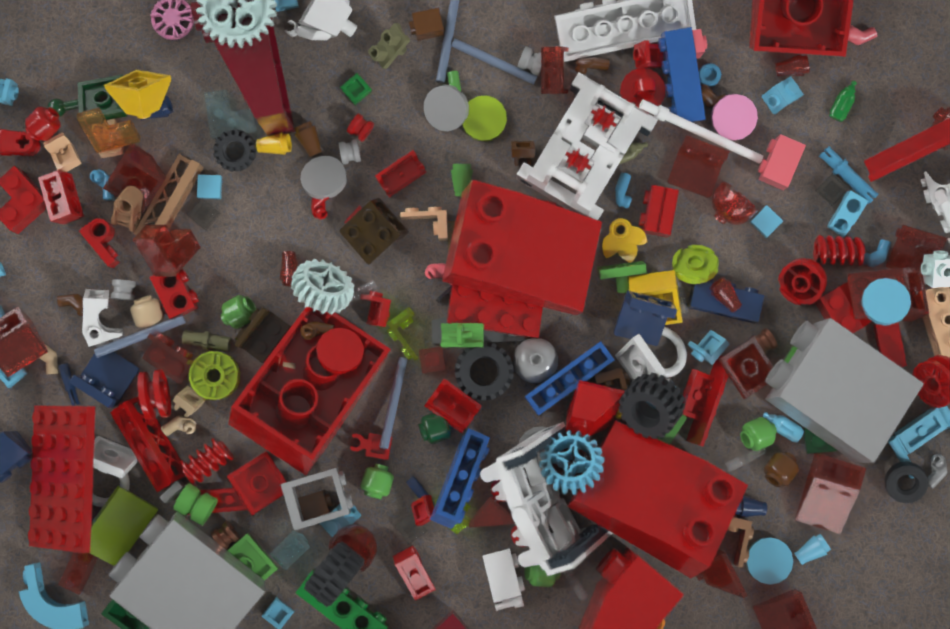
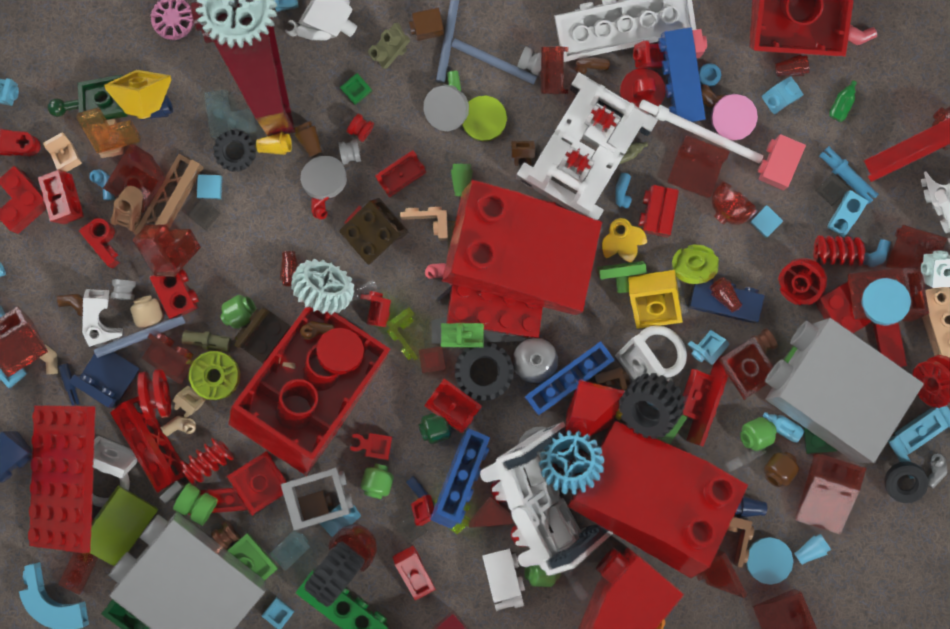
red head [25,106,61,141] -> none
sand blue bar [379,357,408,449] -> none
dark blue bracket [613,290,677,346] -> none

